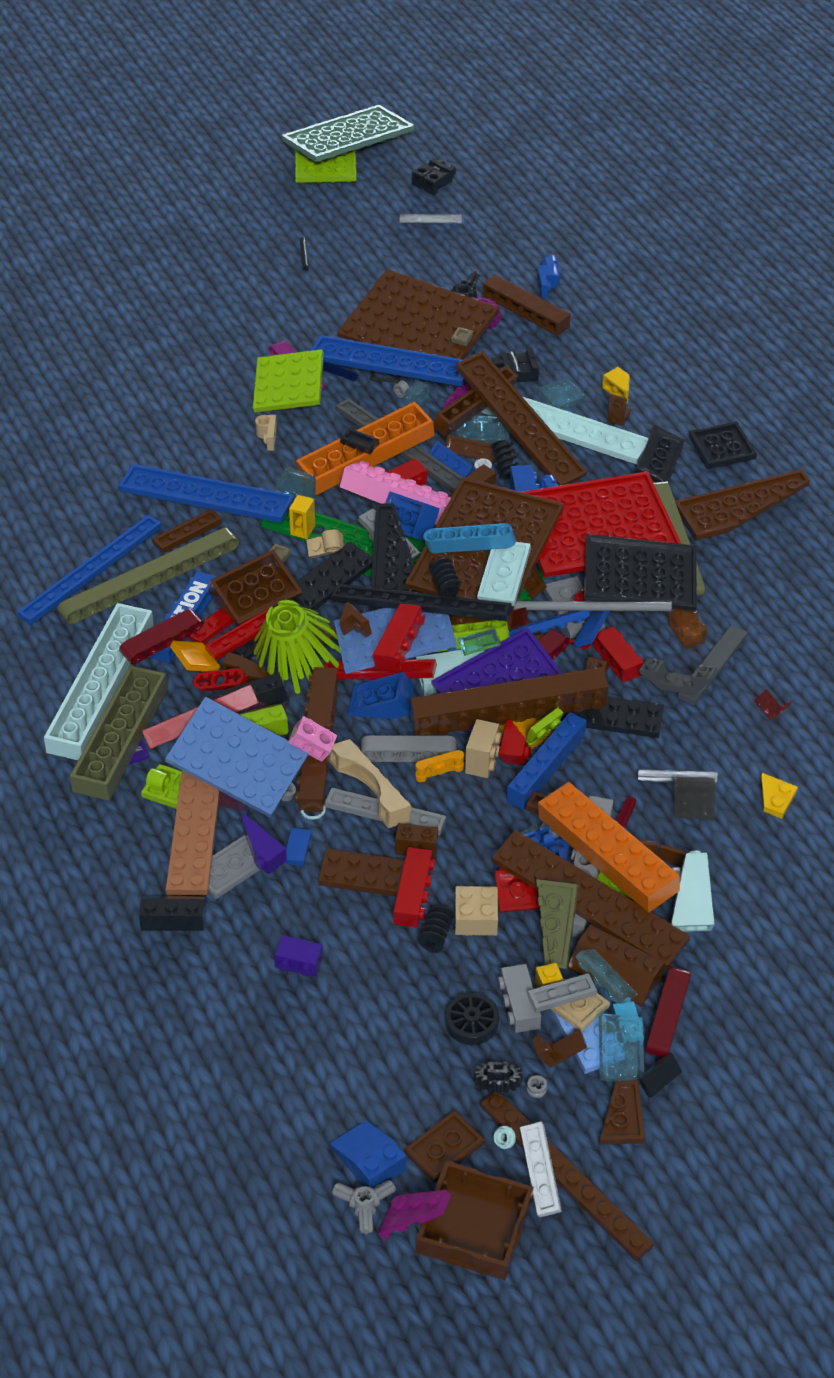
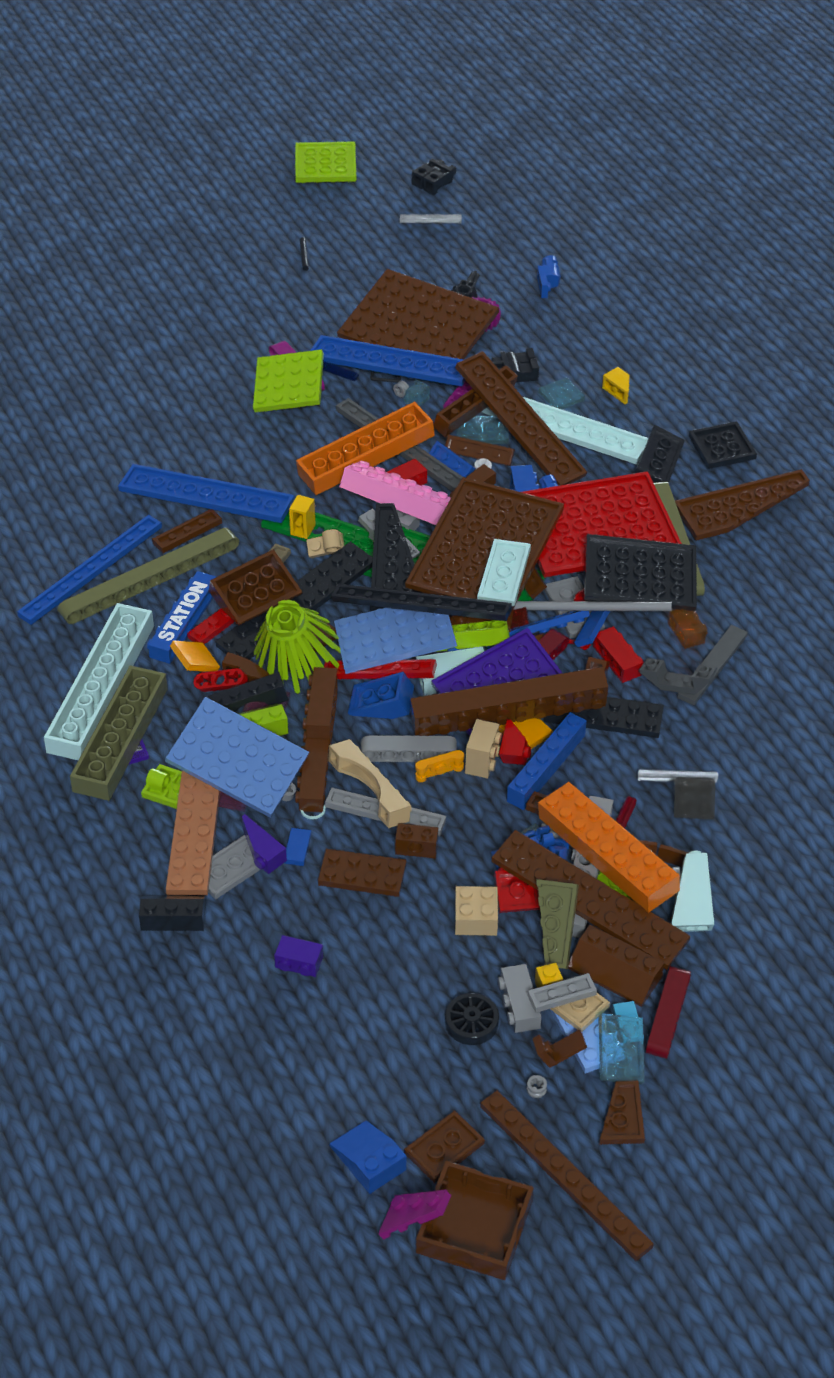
dark red beam [119,608,204,665] -> none
plate [142,684,258,749] -> none
red tile [205,609,268,661] -> none
tan plate [255,415,277,451] -> none
clear light blue slope [274,467,315,500] -> none
sand green plate [282,105,414,162] -> none
bright pink brick [288,716,337,762] -> none
light grey bush [332,1180,396,1235] -> none
reddish brown slope [339,602,372,637] -> none
black tile [340,428,379,455] -> none
red brick [372,604,425,671] -> none
blue slope [386,492,440,542] -> none
red brick [393,847,435,928] -> none
black piece [418,905,454,953] -> none
dark azure beam [423,523,516,553] -> none
black piece [429,557,461,597] -> none
dark tan tile [451,327,473,346] -> none
clear light blue slope [458,628,501,656] -> none
black gear [474,1061,522,1094] -> none
reddish brown brick [482,274,571,336] -> none
black piece [491,440,518,480] -> none
light aqua plate [494,1126,516,1149] -> none
white plate [520,1122,562,1217] -> none
lime plate [526,708,563,747] -> none
clear light blue plate [575,949,638,1004] -> none
reddish brown bracket [607,394,631,426] -> none
black tile [638,1053,682,1097] -> none
clear red bracket [754,689,792,720] -> none
yellow wing [761,773,798,819] -> none

